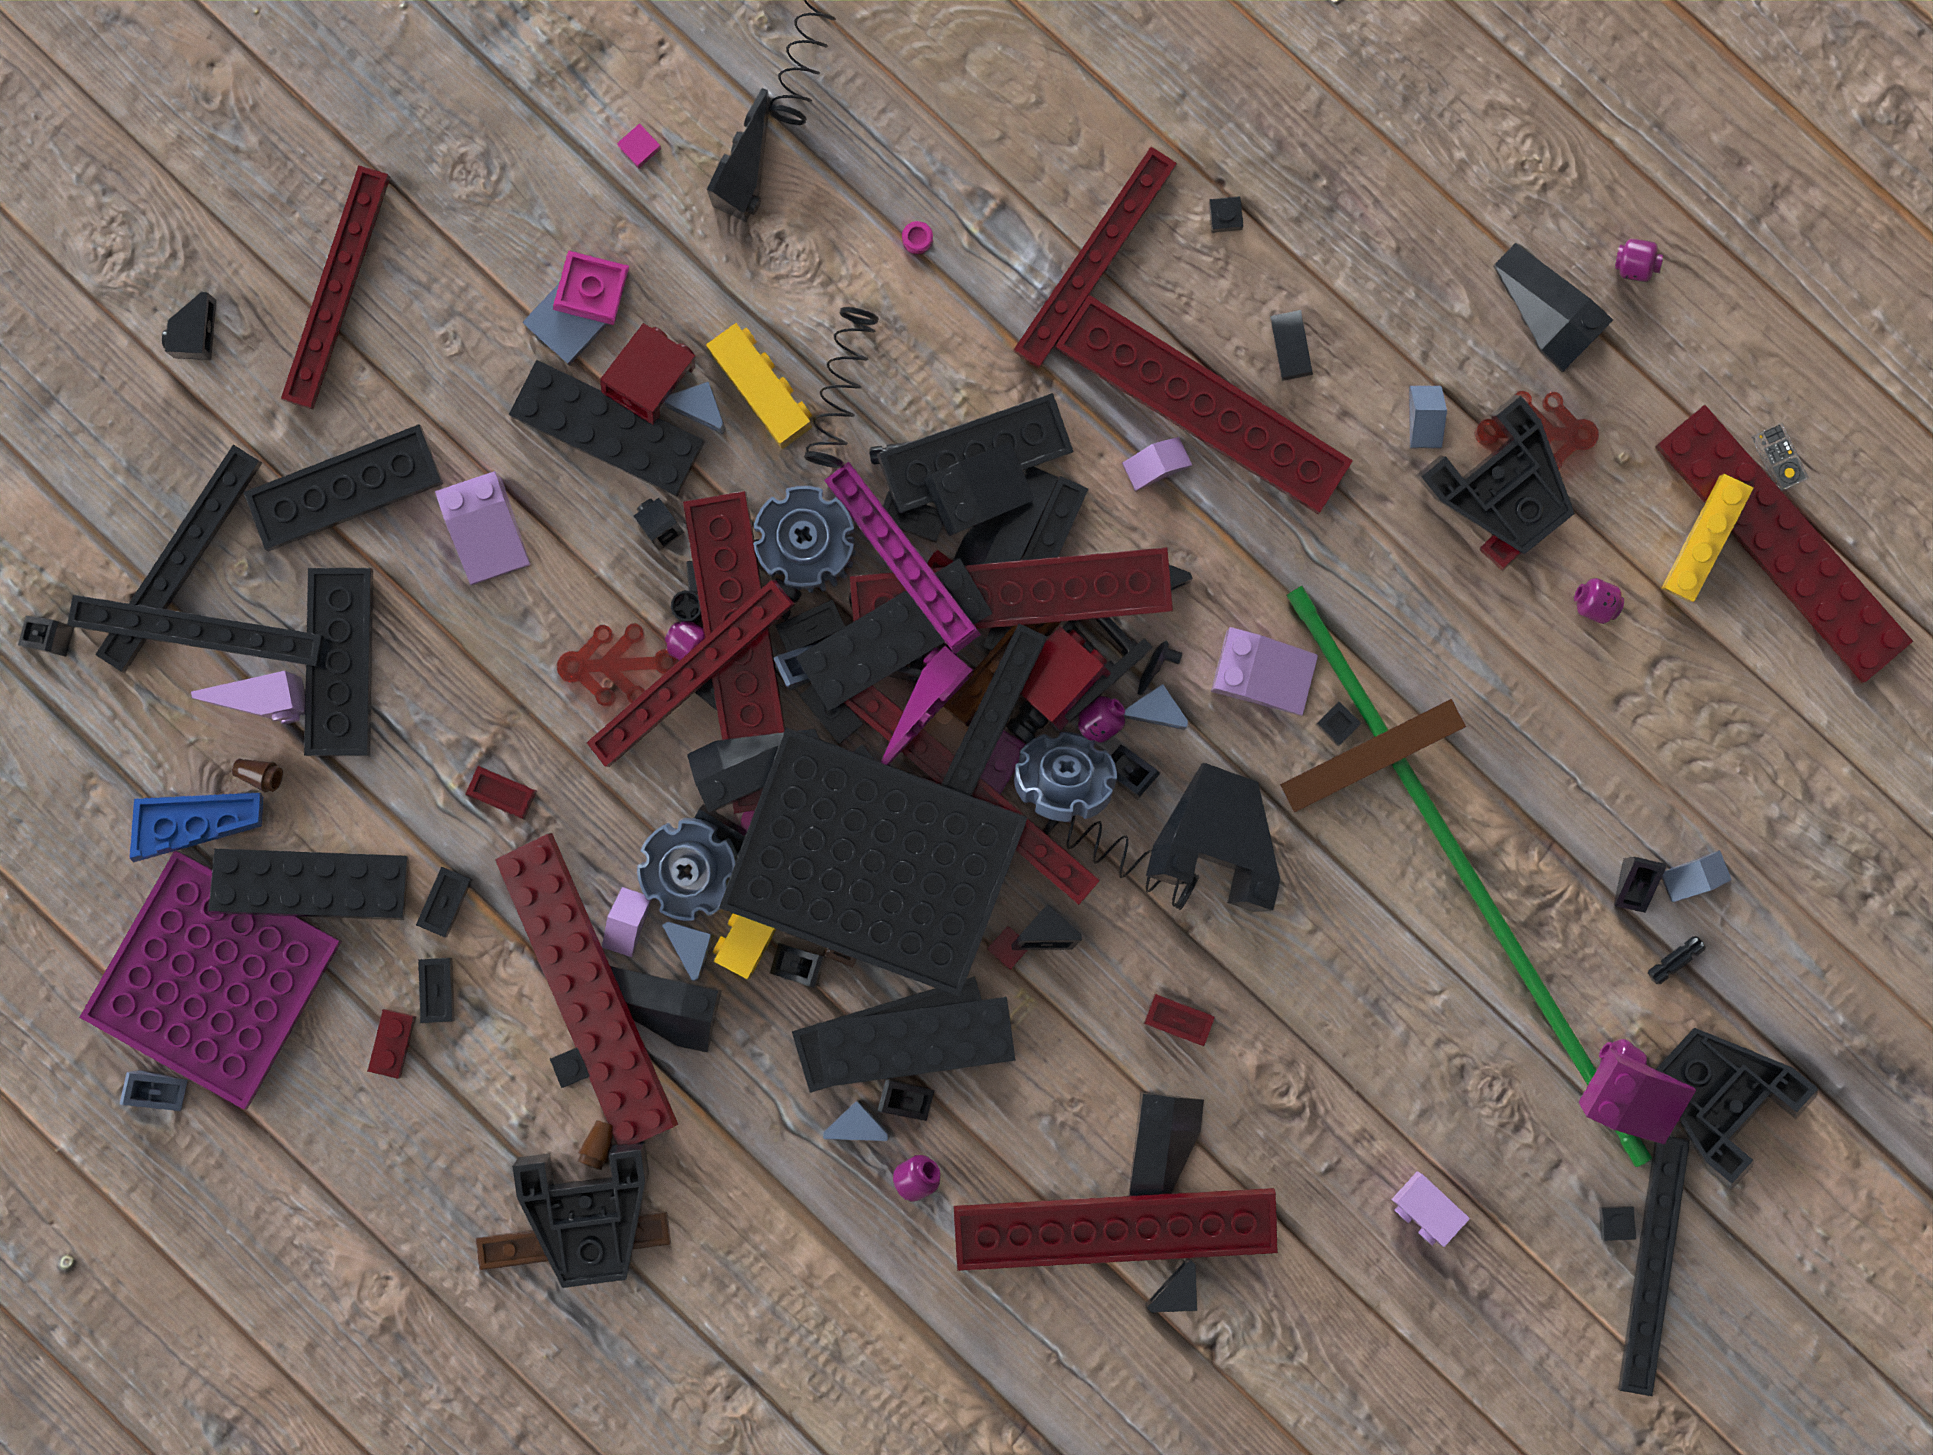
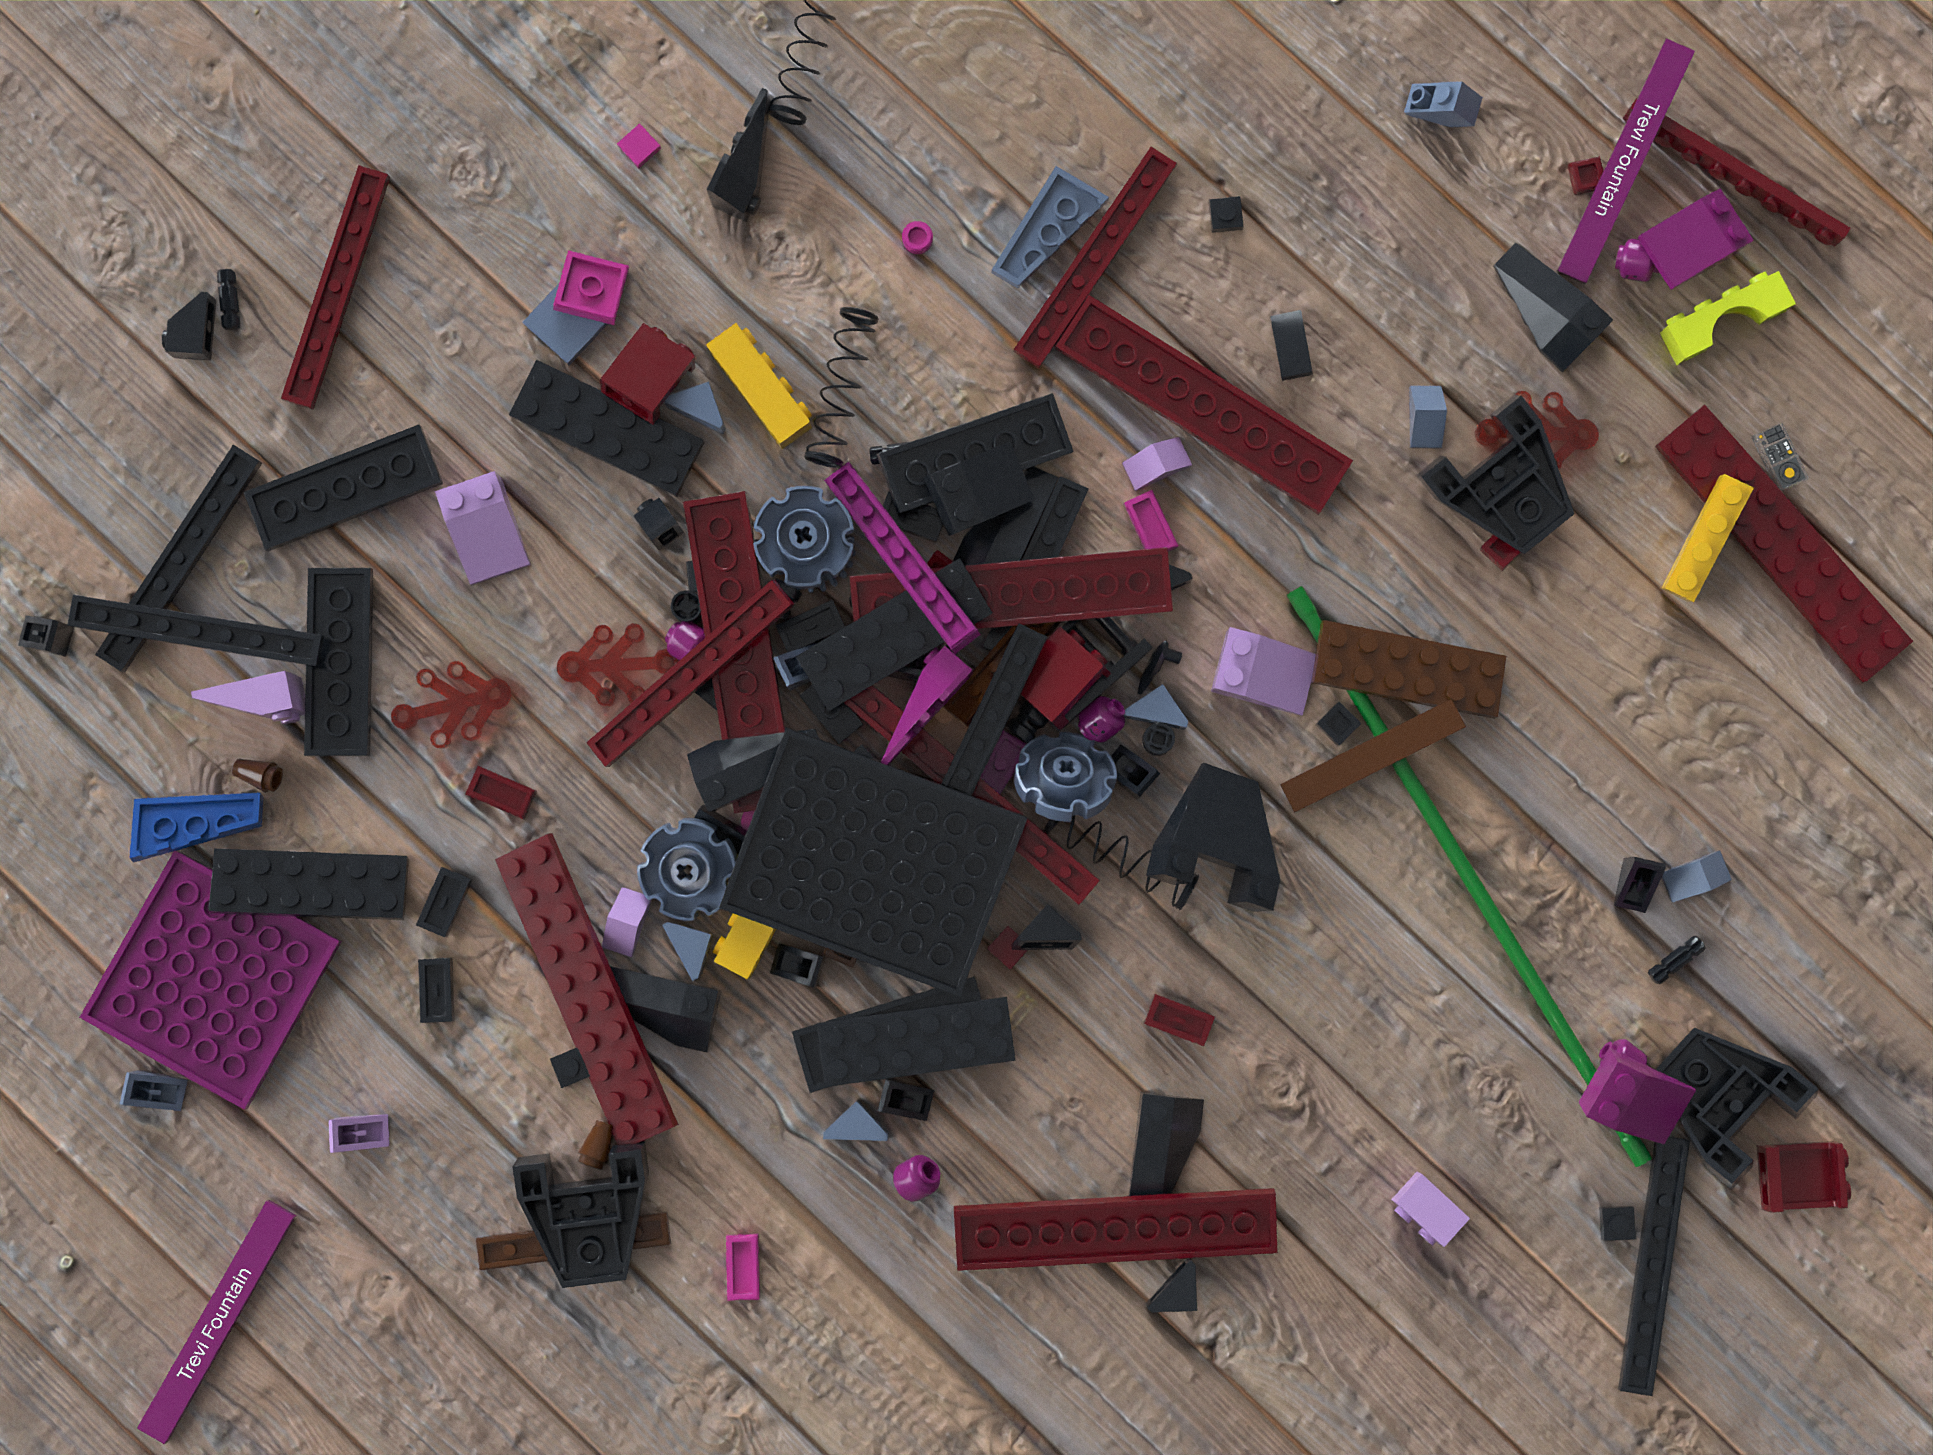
dark red plate [367,1009,416,1079] -> none
magenta head [1574,578,1624,624] -> none
none -> magenta tile [137,1200,297,1444]
none -> black axle [217,269,240,330]
none -> lavender slope [329,1114,389,1153]
none -> clear red plant [391,661,512,749]
none -> dark pink tile [726,1234,760,1301]
none -> sand blue wing [991,166,1109,289]
none -> dark pink tile [1123,490,1178,552]
none -> black wheel [1142,723,1175,756]
none -> reddish brown plate [1311,620,1507,719]
none -> sand blue slope [1404,81,1483,127]
none -> magenta tile [1556,38,1695,284]
none -> dark red tile [1568,156,1603,195]
none -> dark red plate [1623,98,1851,247]
none -> magenta slope [1637,188,1754,290]
none -> neon yellow arch [1660,271,1796,365]
none -> dark red panel [1756,1141,1851,1213]

